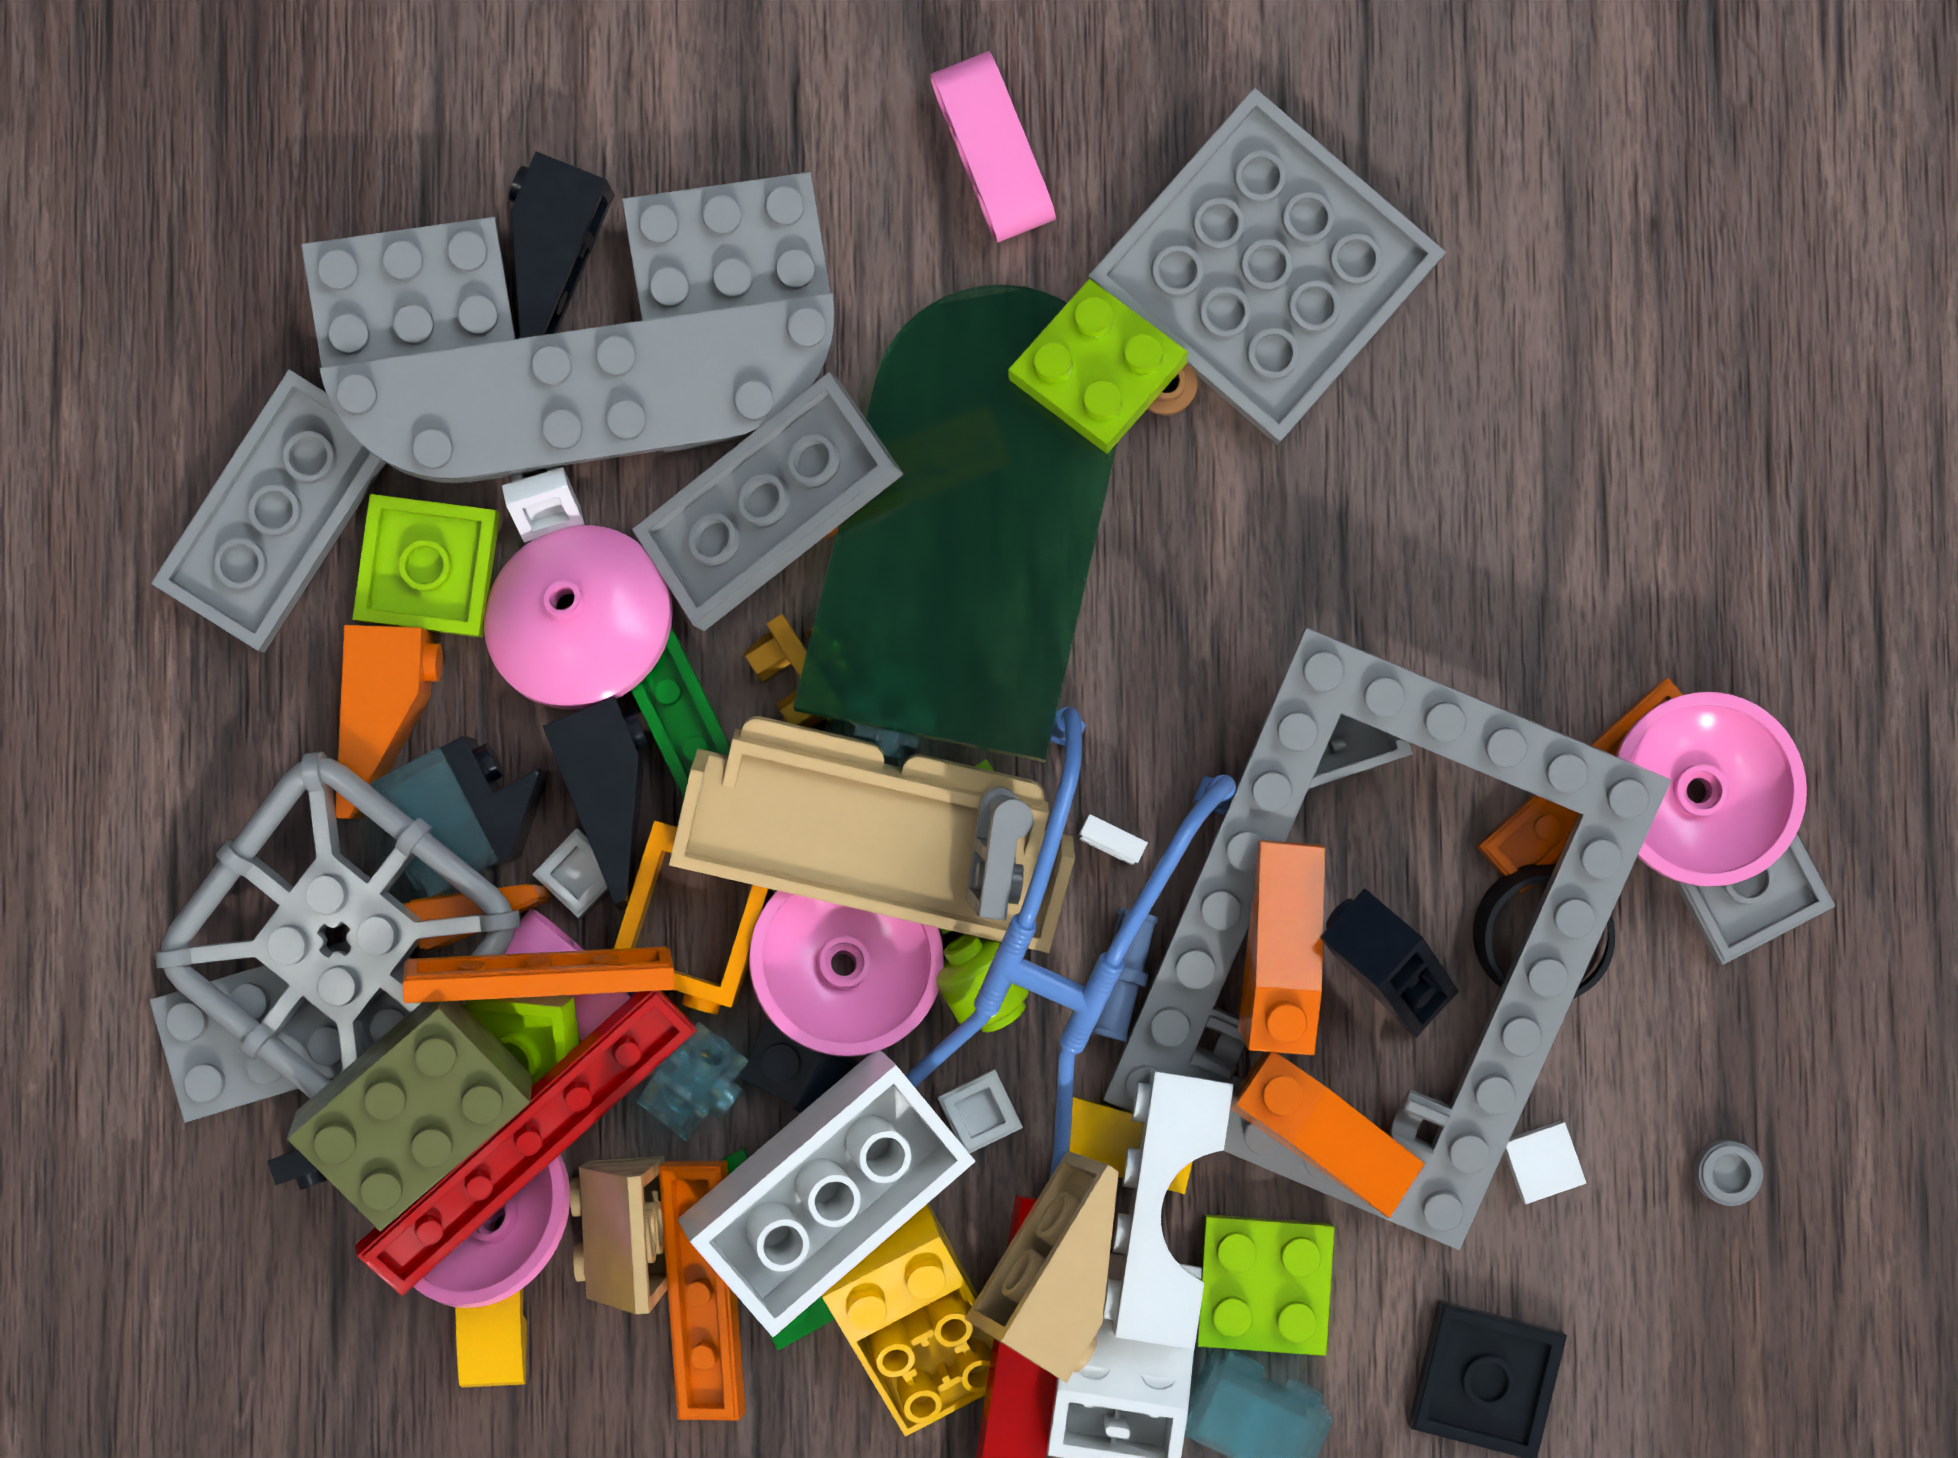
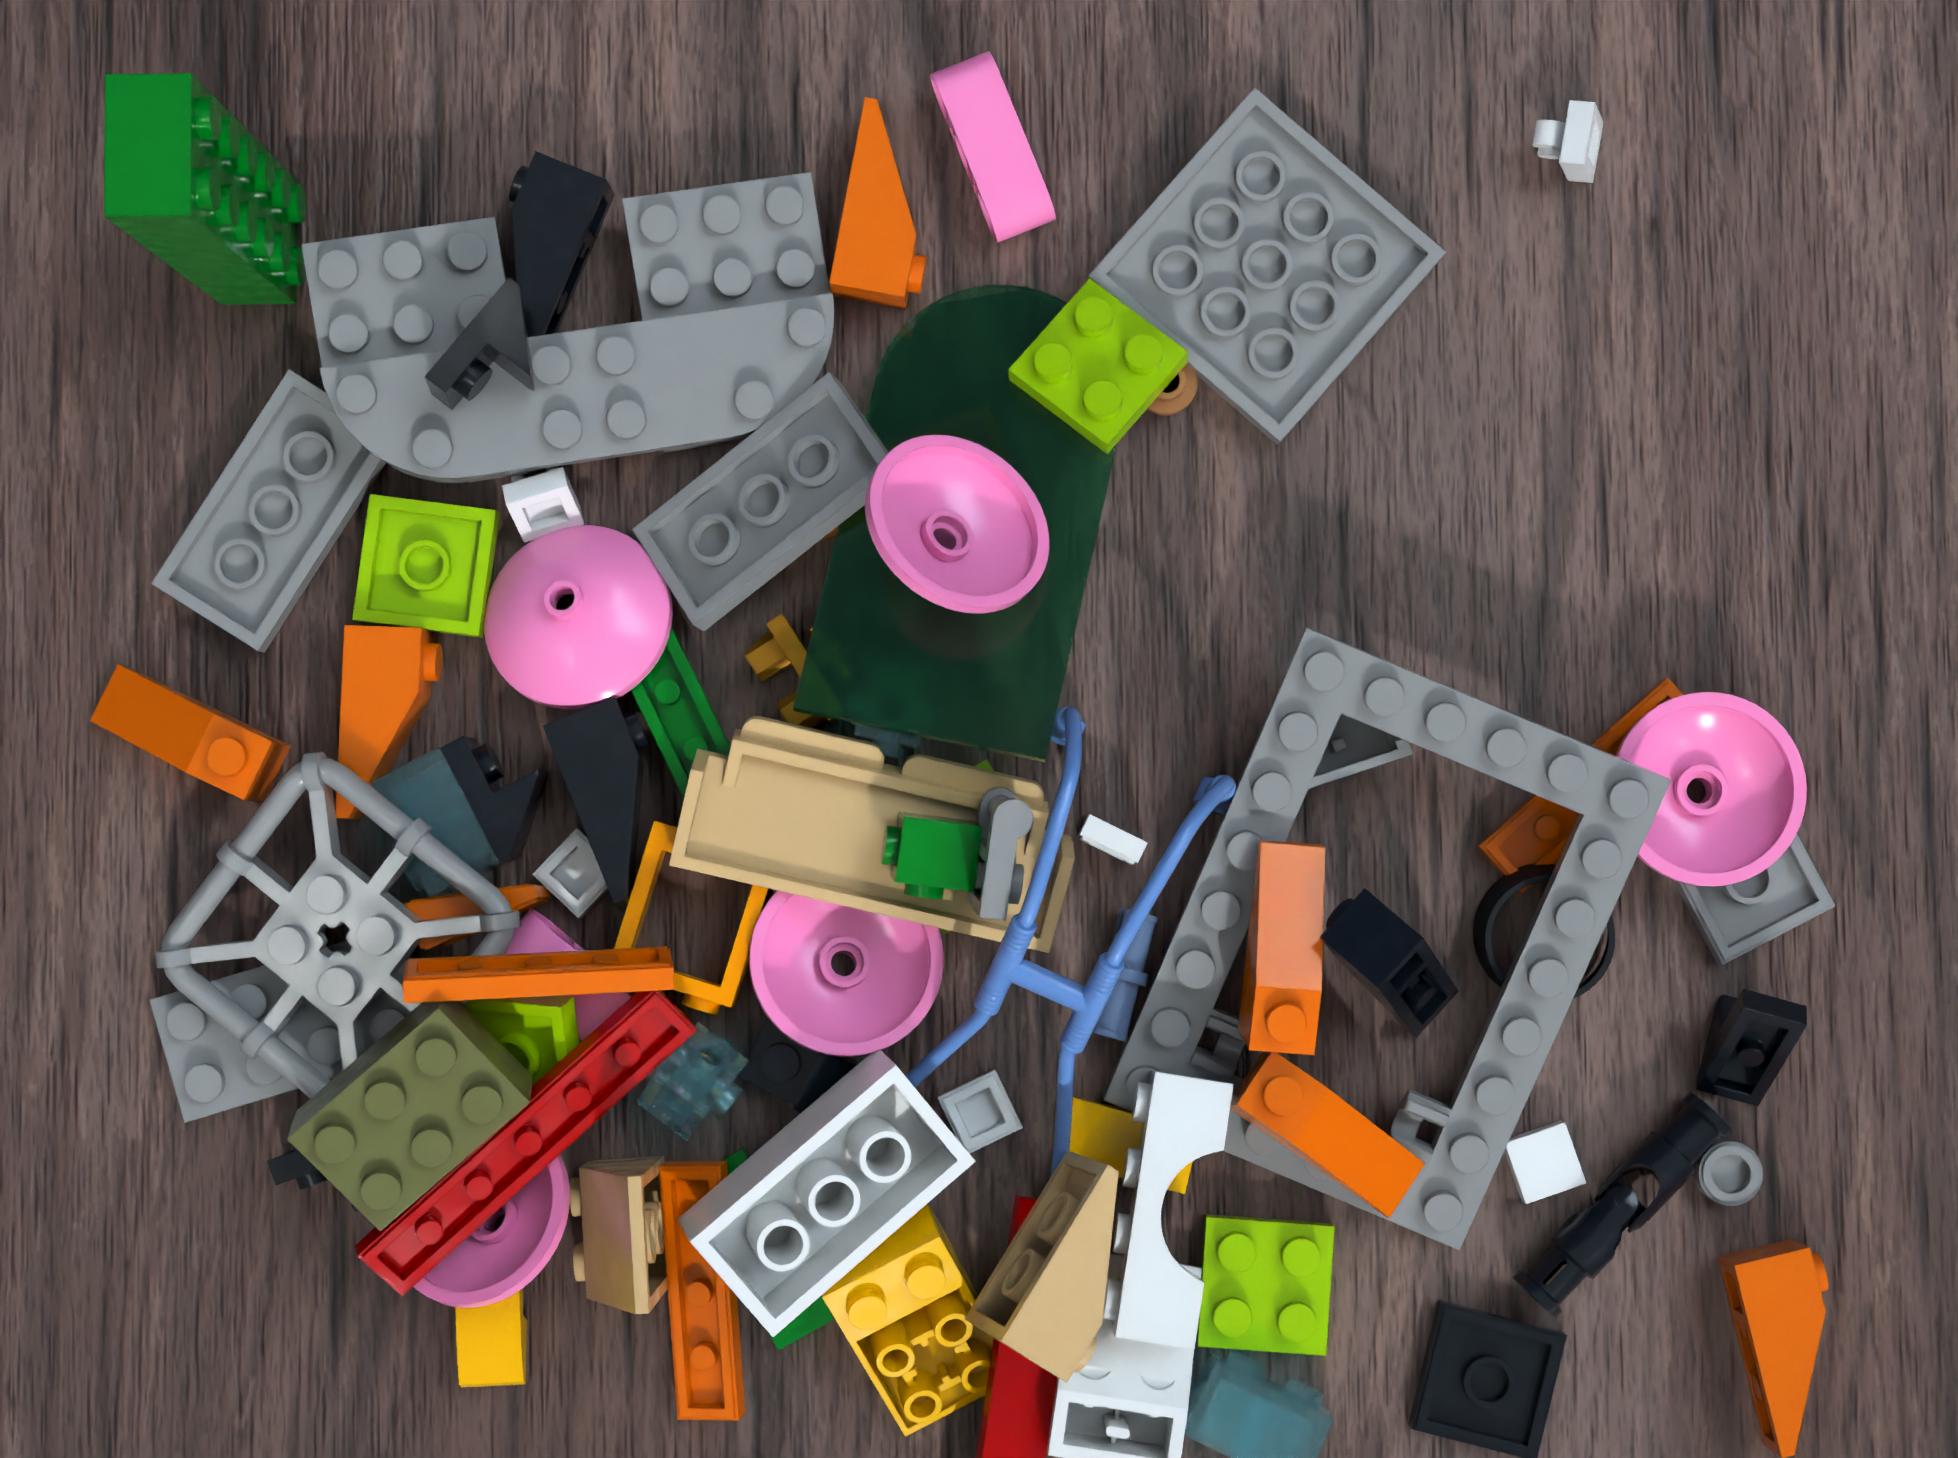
lime head [936,934,1029,1033] -> none
none -> orange slope [90,664,291,802]
none -> green brick [104,73,306,305]
none -> black slope [425,278,535,410]
none -> orange slope [829,97,927,310]
none -> bright pink dish [865,435,1049,614]
none -> green brick [881,812,982,899]
none -> black piece [1512,1092,1733,1319]
none -> white tile [1532,100,1604,183]
none -> black slope [1696,989,1807,1106]
none -> orange slope [1717,1239,1829,1458]

